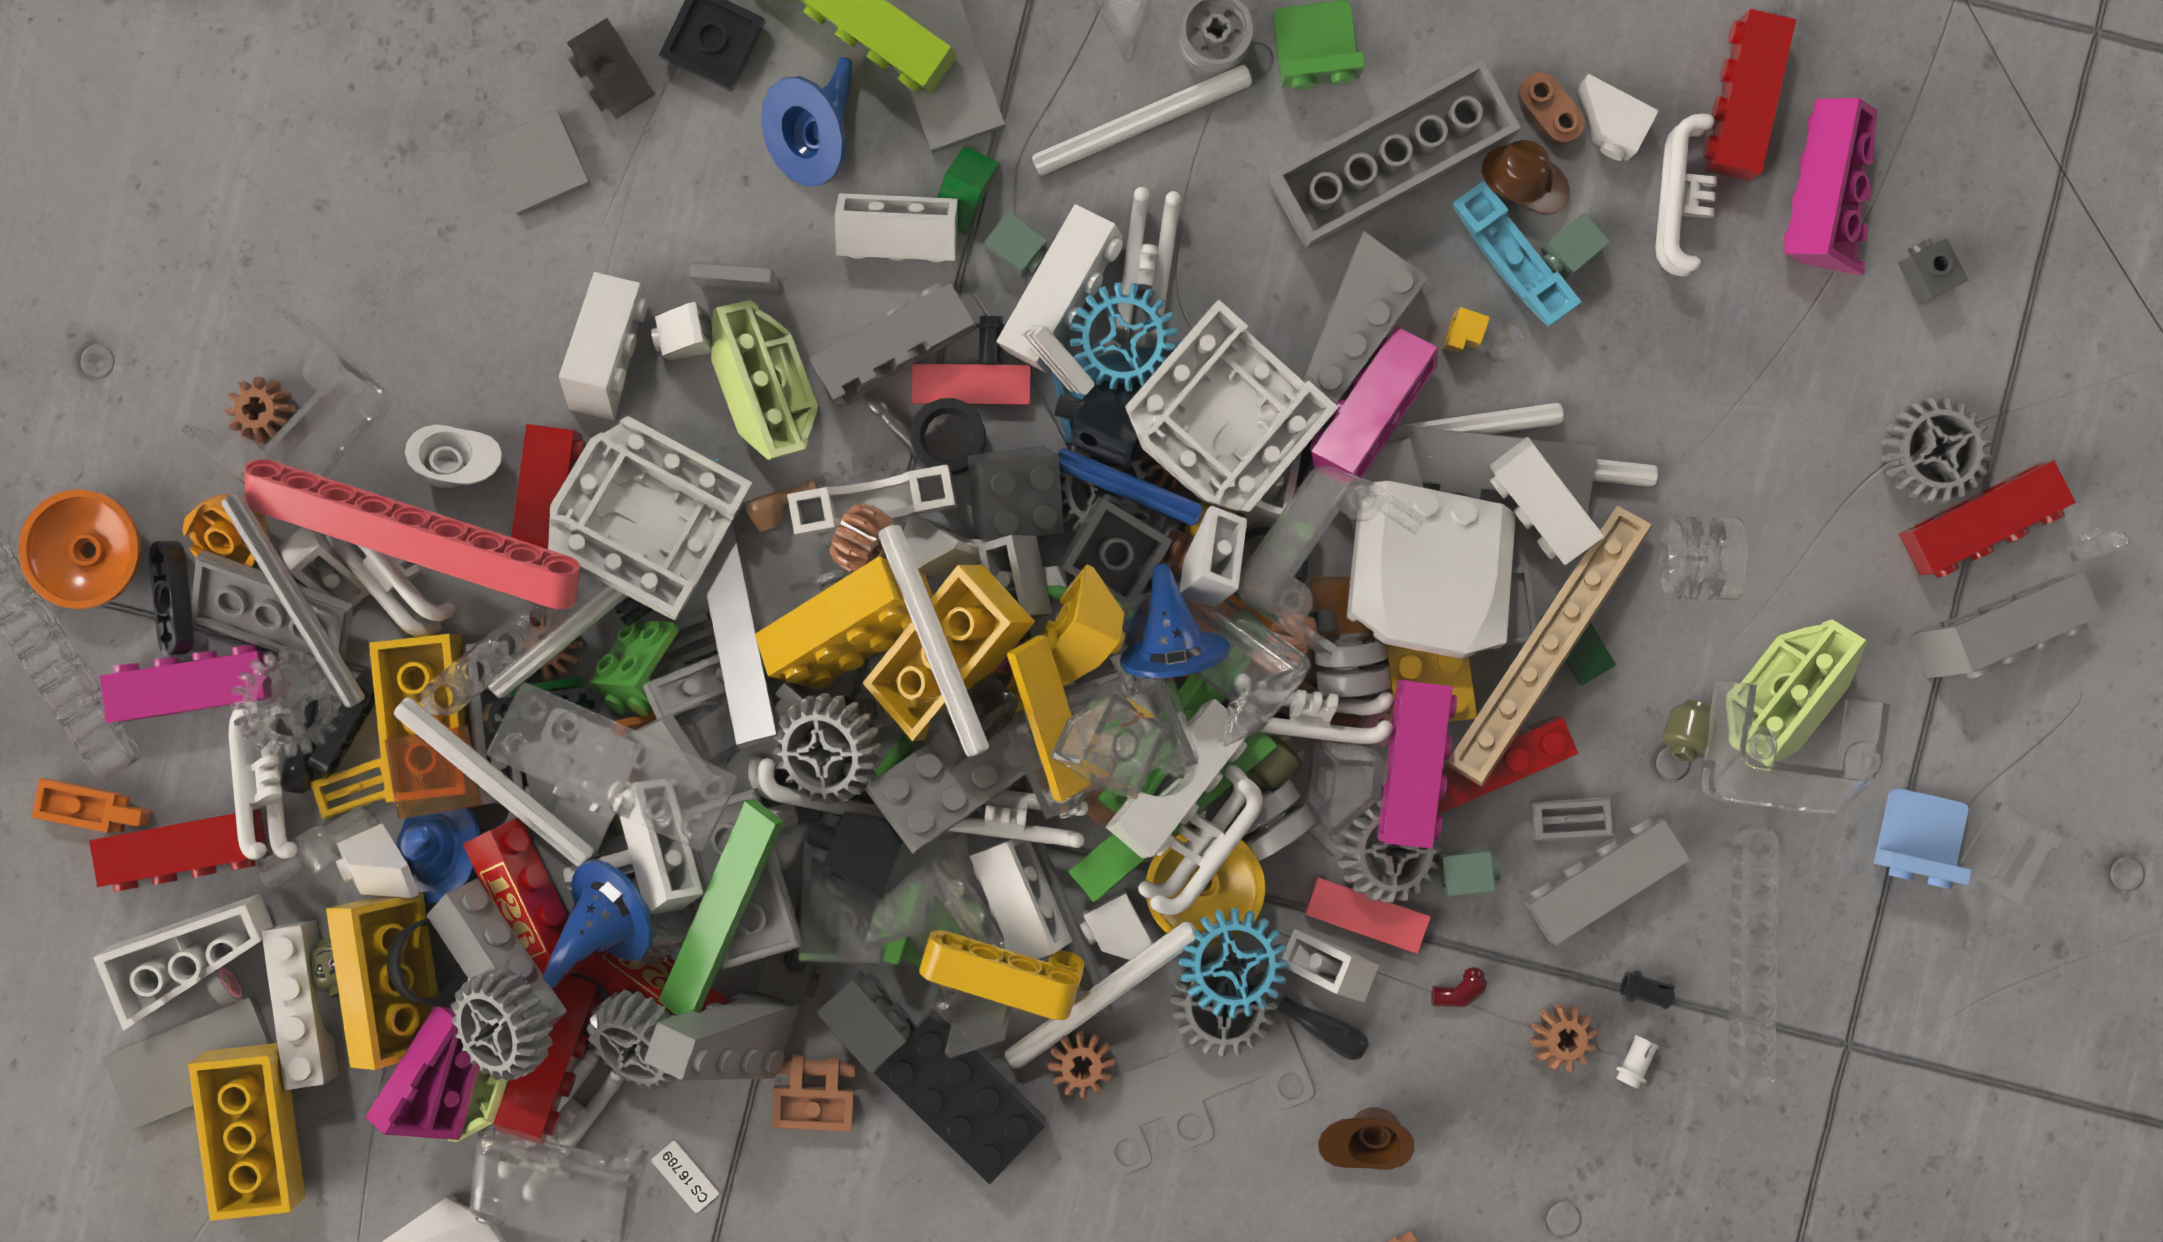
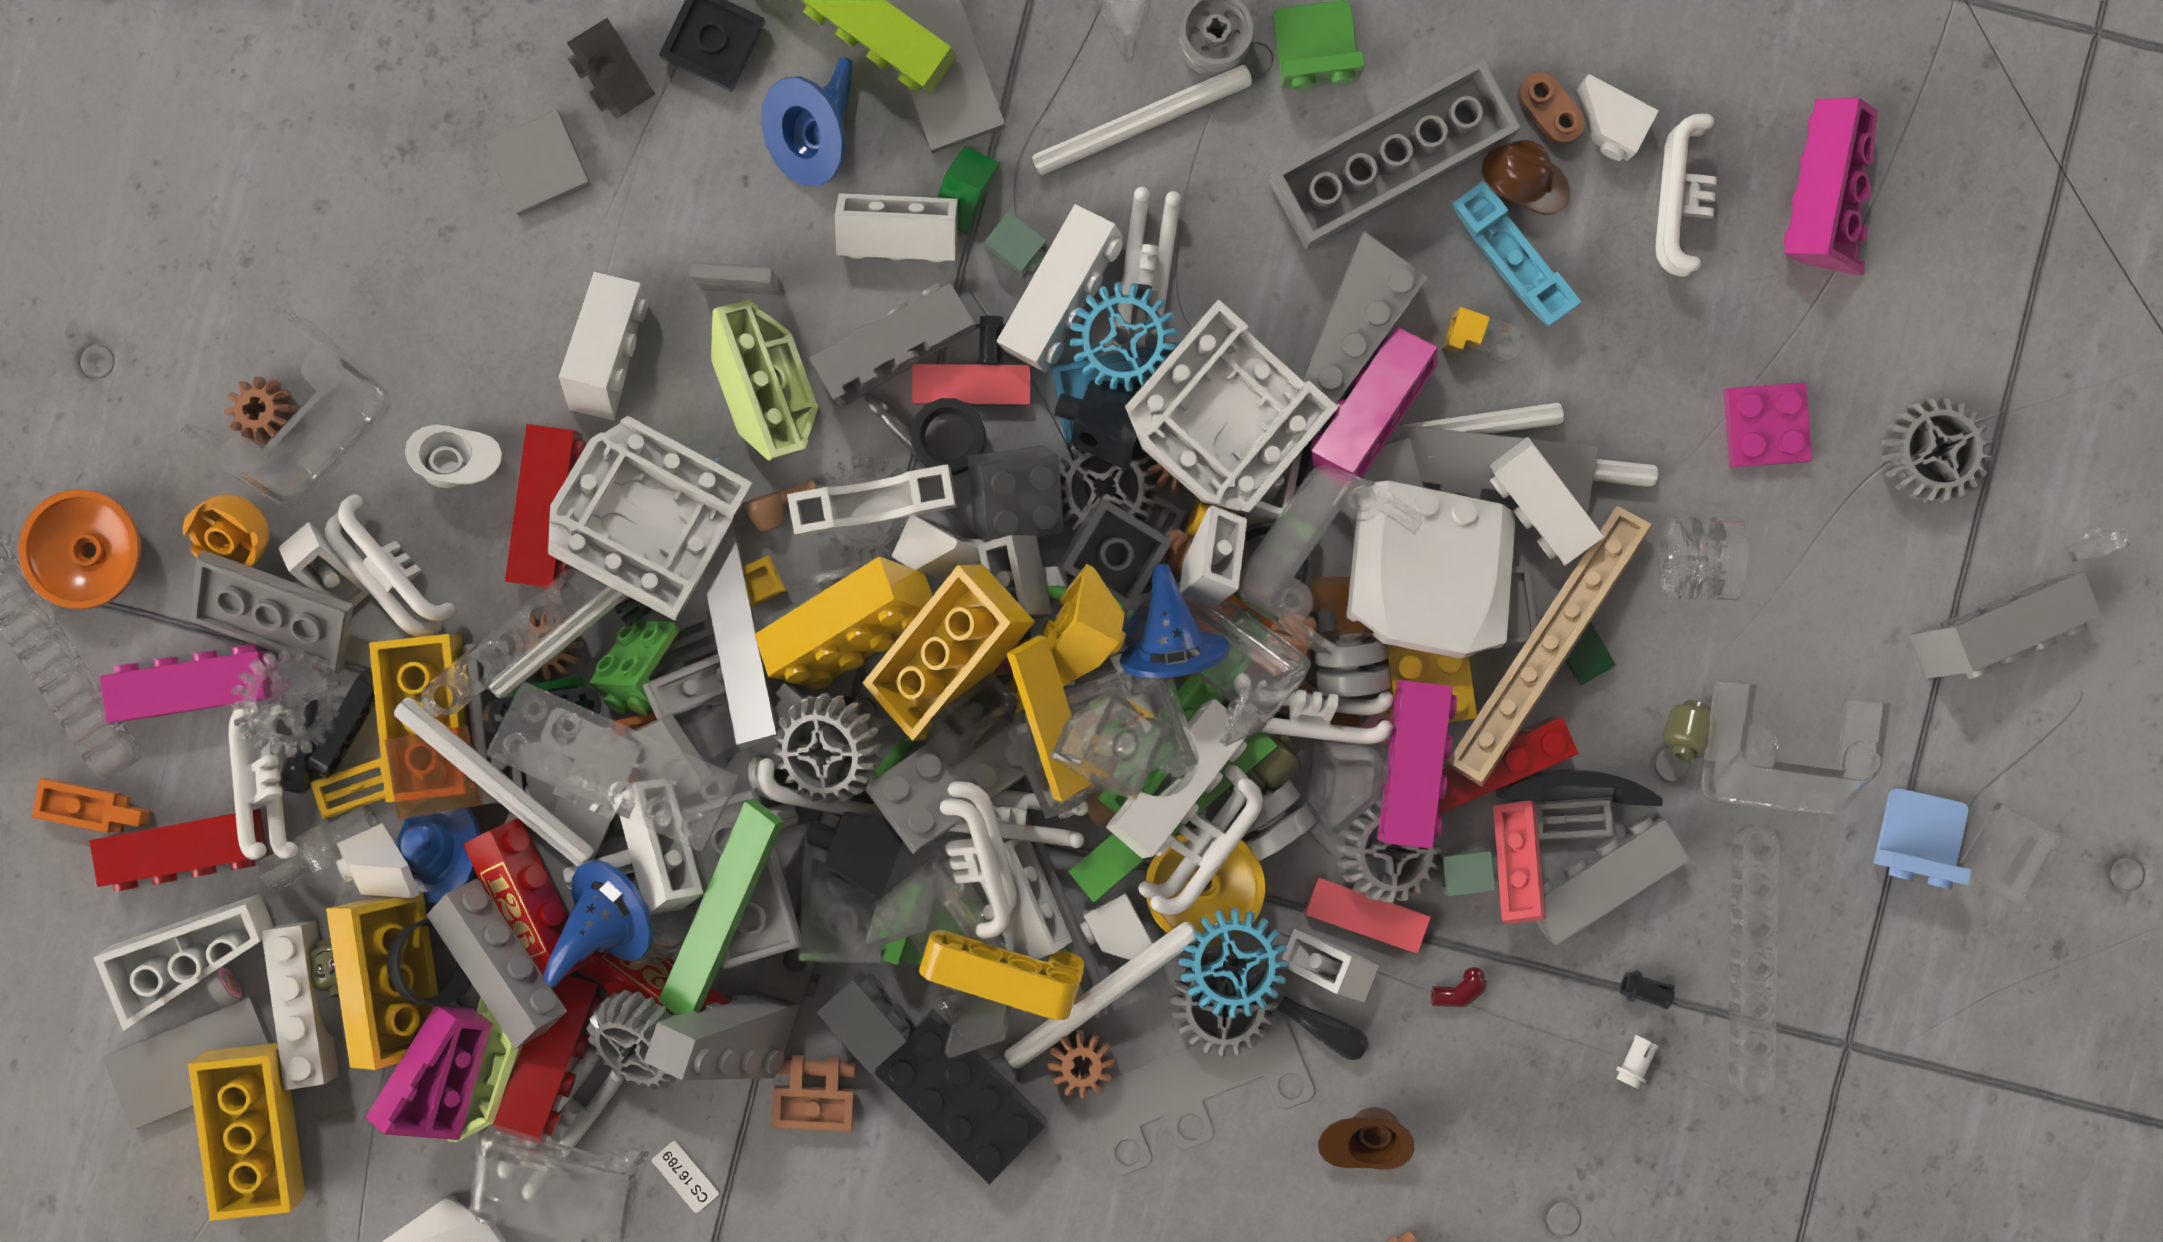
black beam [149,540,194,655] -> none
light grey axle [221,492,365,708] -> none
coral beam [245,459,580,609] -> none
light grey gear [451,968,553,1081] -> none
white slope [651,302,712,361] -> none
nougat gear [830,503,894,573] -> none
white axle [878,525,989,757] -> none
white tile [1020,324,1095,395] -> none
blue axle [1058,448,1203,526] -> none
nougat gear [1529,1003,1599,1072] -> none
sand green brick [1541,212,1610,279] -> none
red brick [1703,9,1796,182] -> none
yellowish green wedge [1729,619,1867,768] -> none
dark grey brick [1898,238,1969,304] -> none
red brick [1899,460,2076,578] -> none
none -> yellow tile [744,555,787,608]
none -> white piece [940,781,1017,939]
none -> coral plate [1493,800,1546,924]
none -> black slope [1496,769,1663,806]
none -> dark pink plate [1723,383,1812,468]

